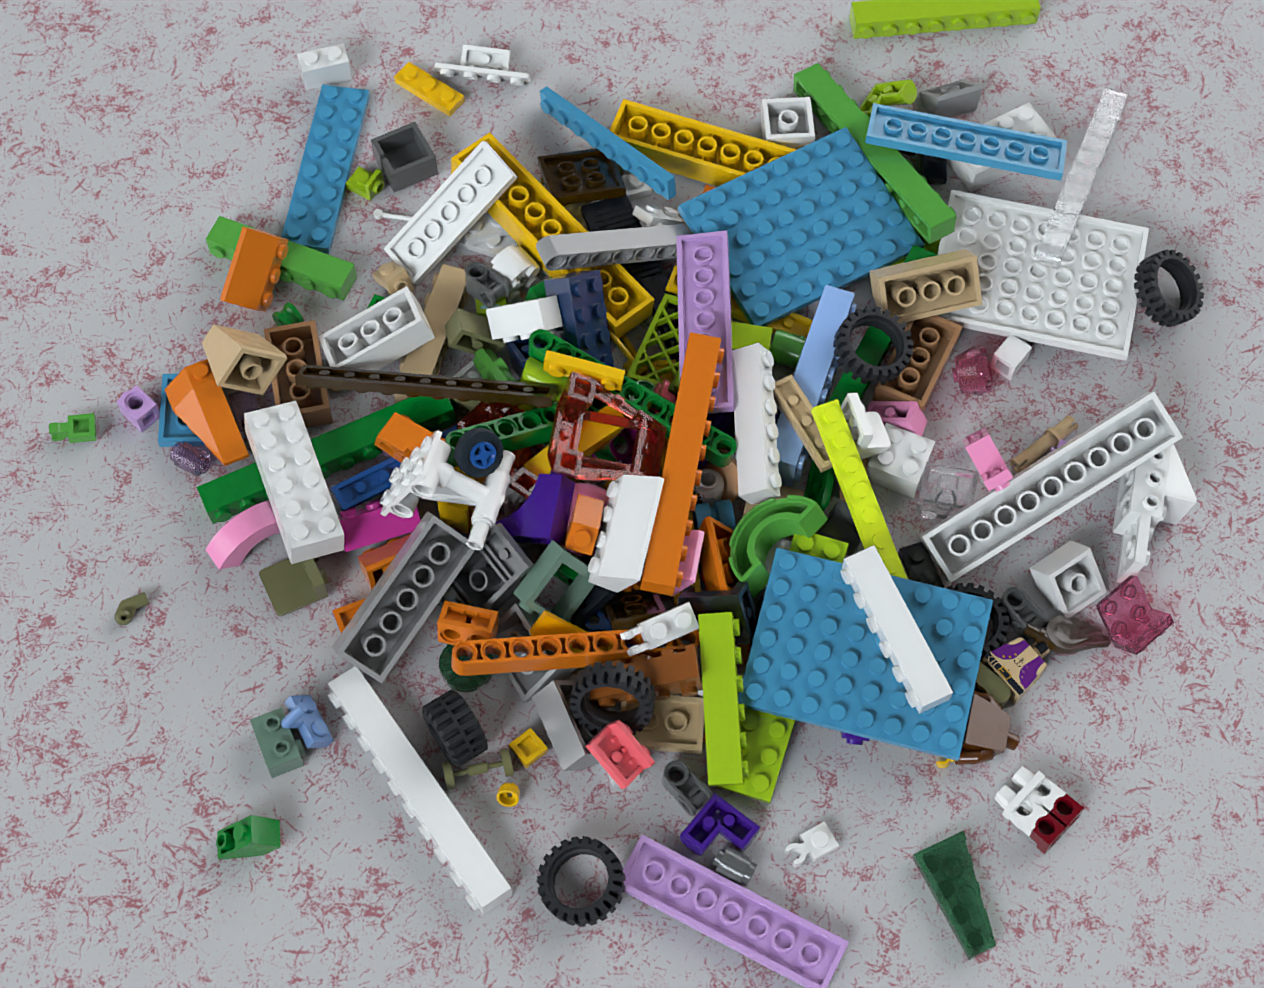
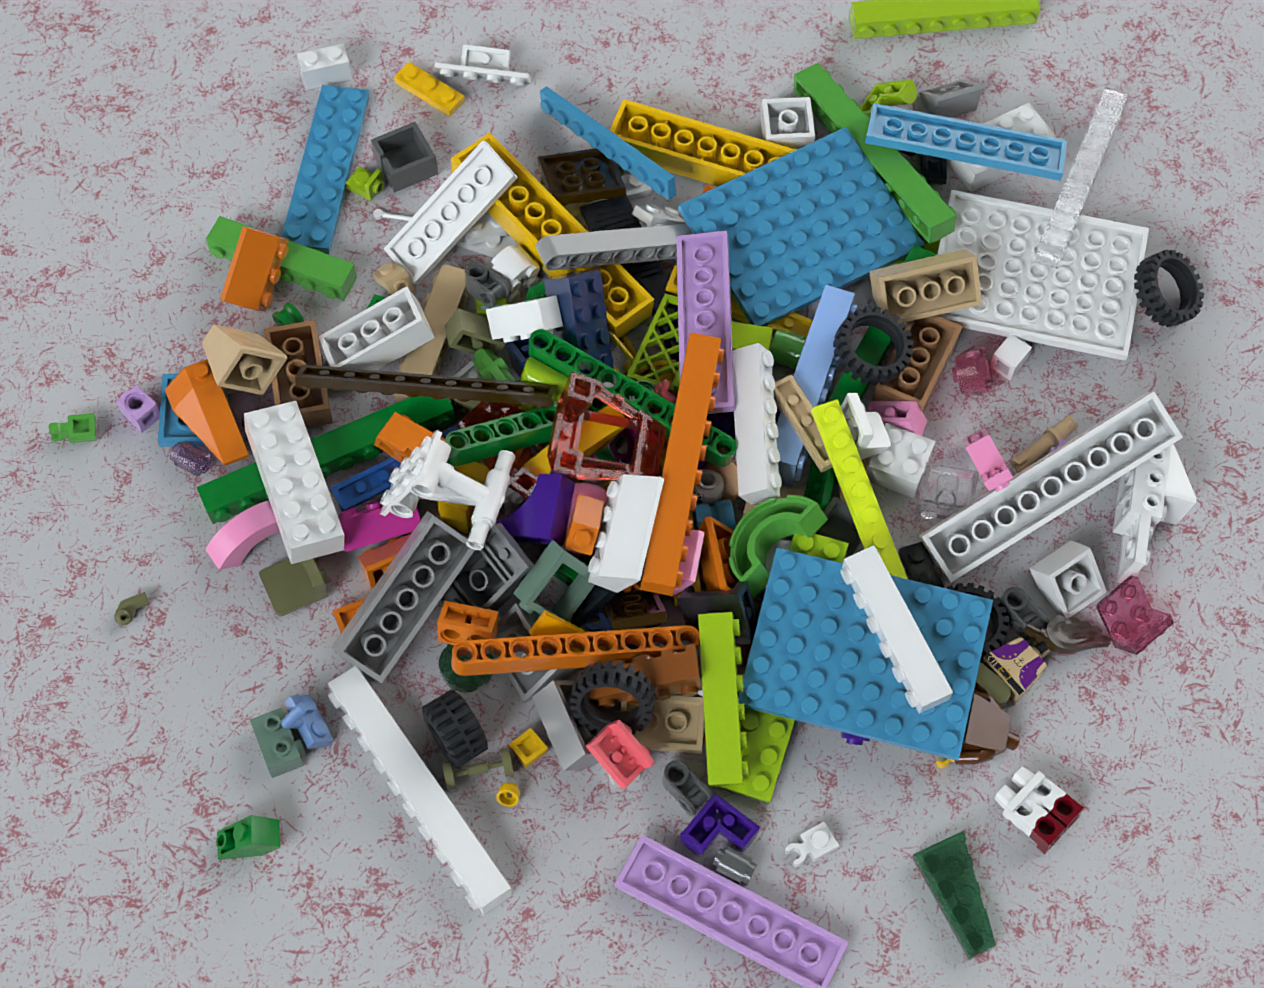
black wheel [455,428,503,478] -> none
black tyre [537,836,626,927] -> none
yellow plate [543,350,625,391] -> none
white hinge [620,602,699,656] -> none

